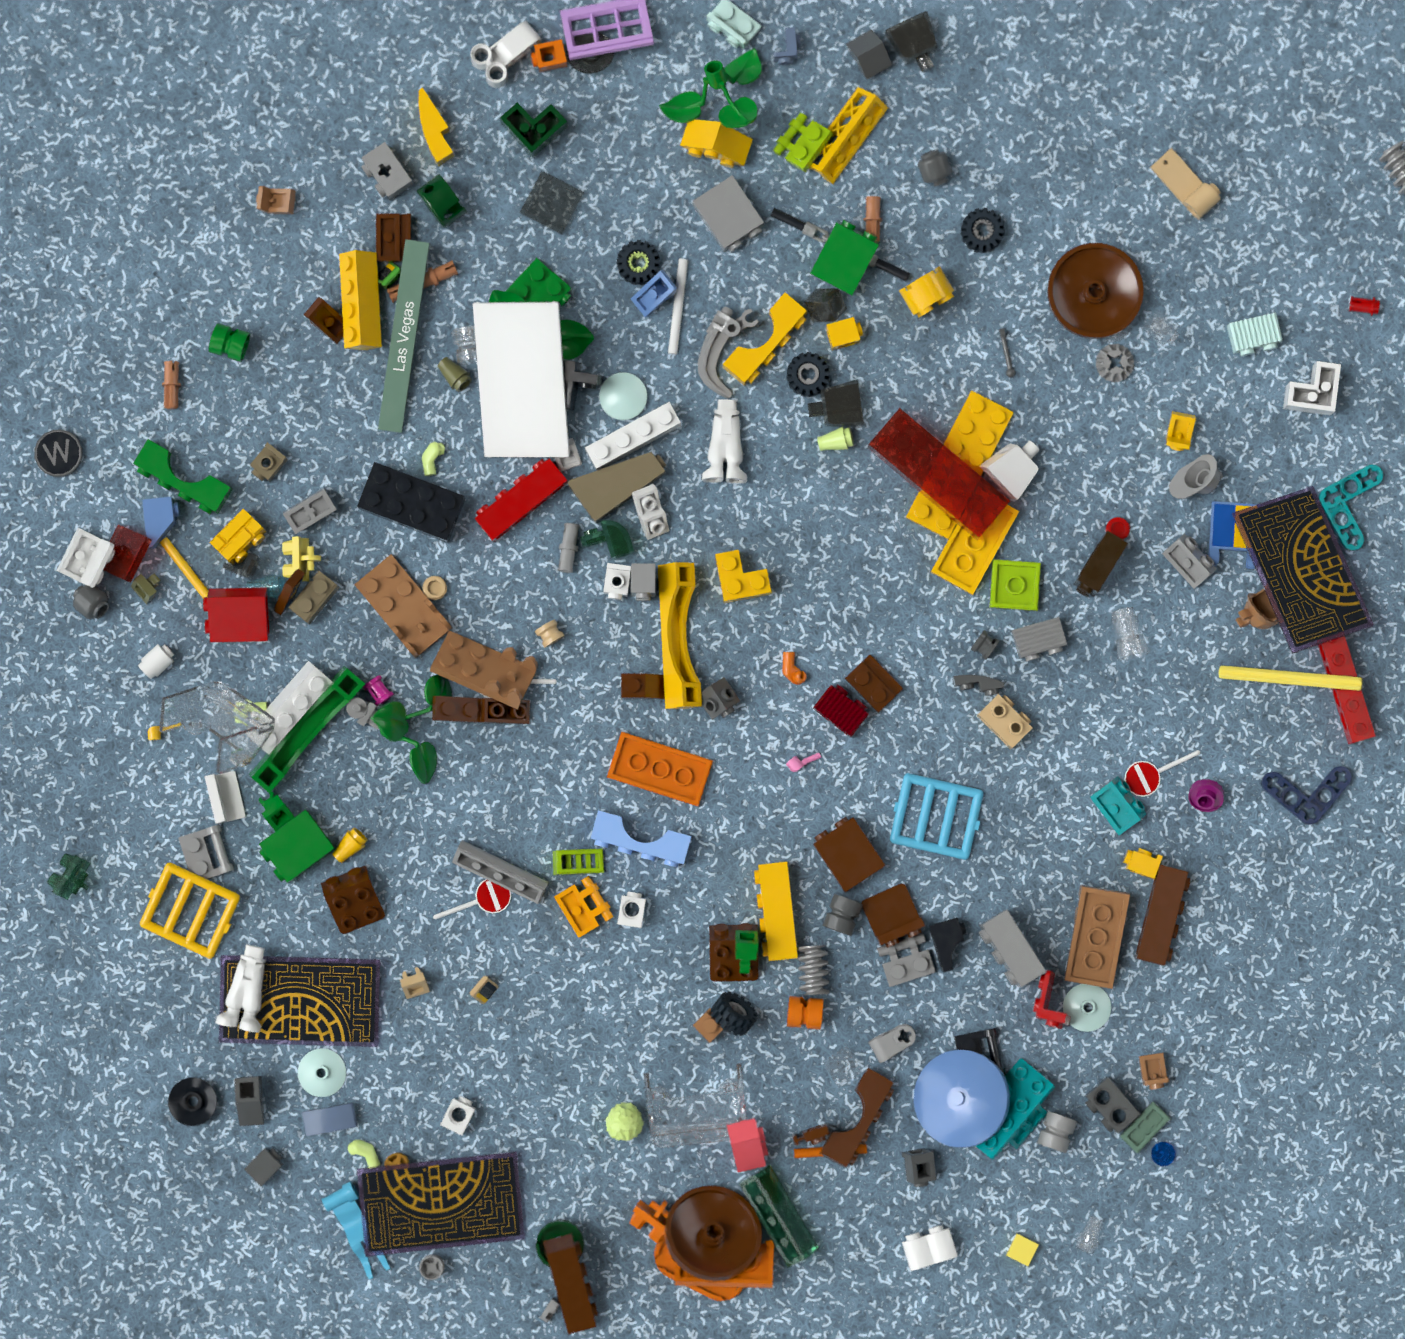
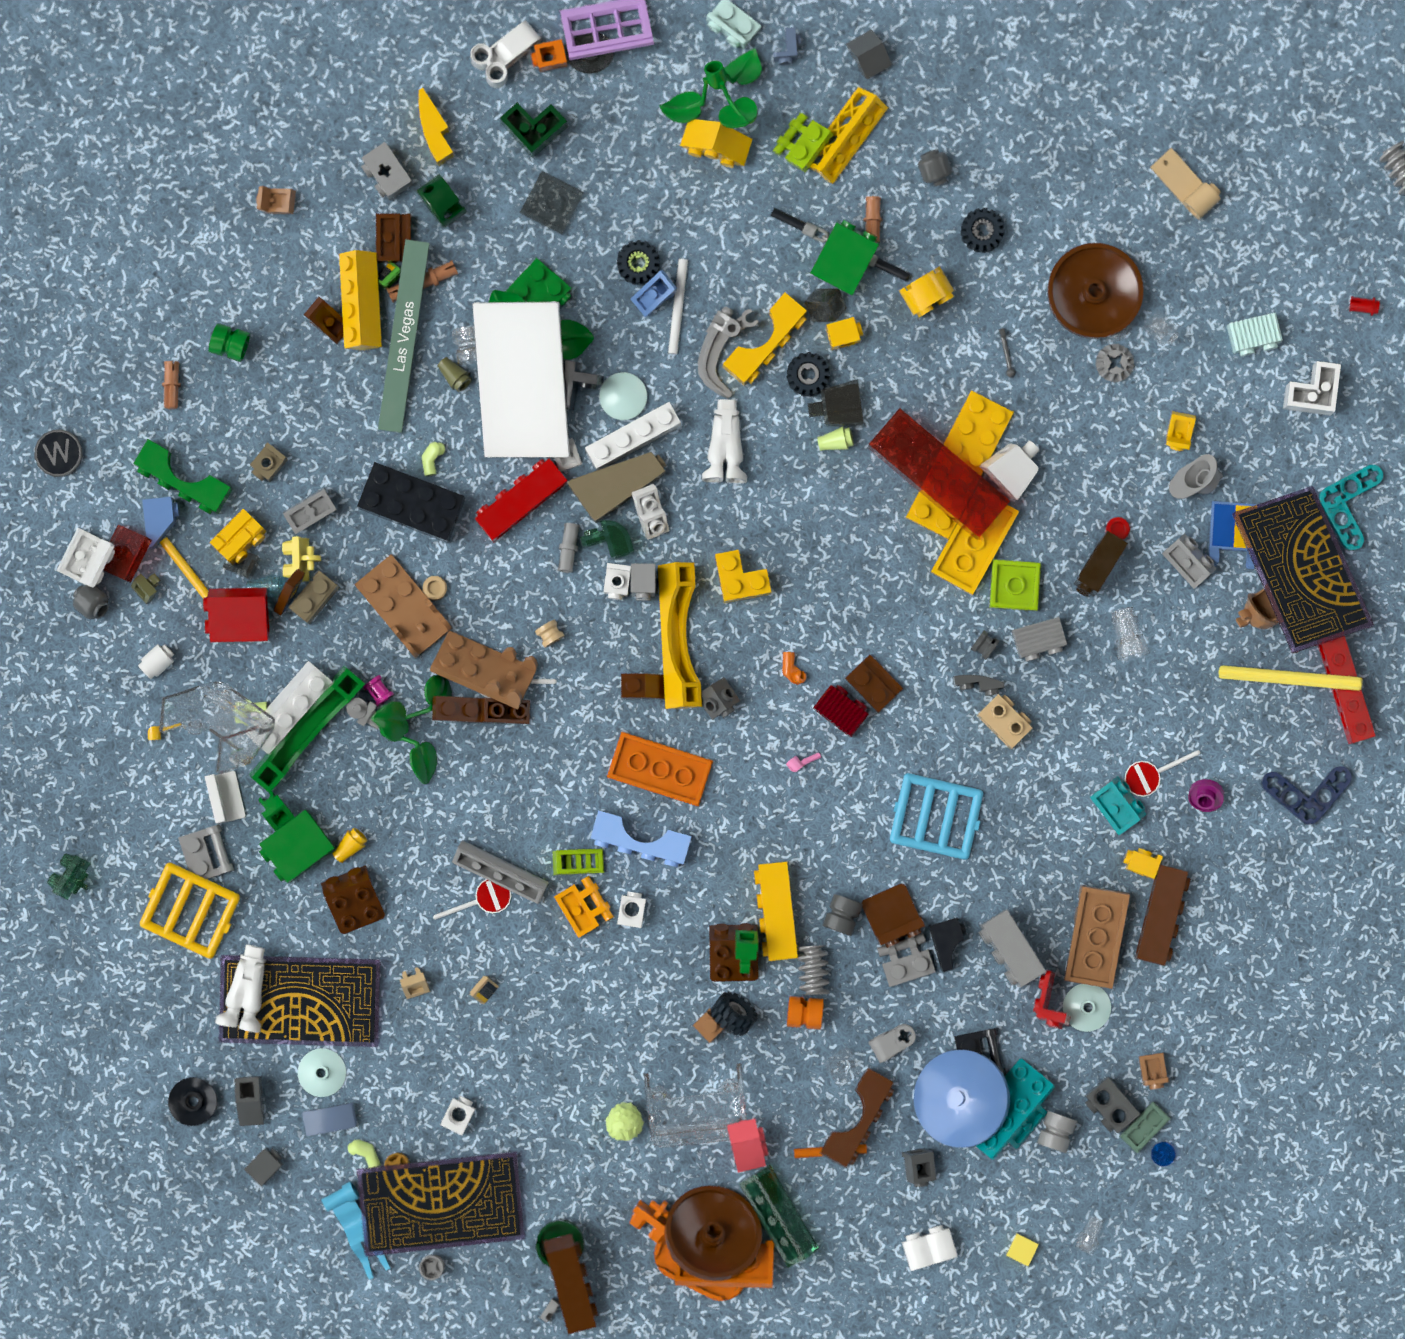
light grey brick [692,175,764,252] -> none
reddish brown plate [792,1123,829,1146] -> none
reddish brown brick [812,817,885,893] -> none
clear smoke torso [885,11,937,73] -> none

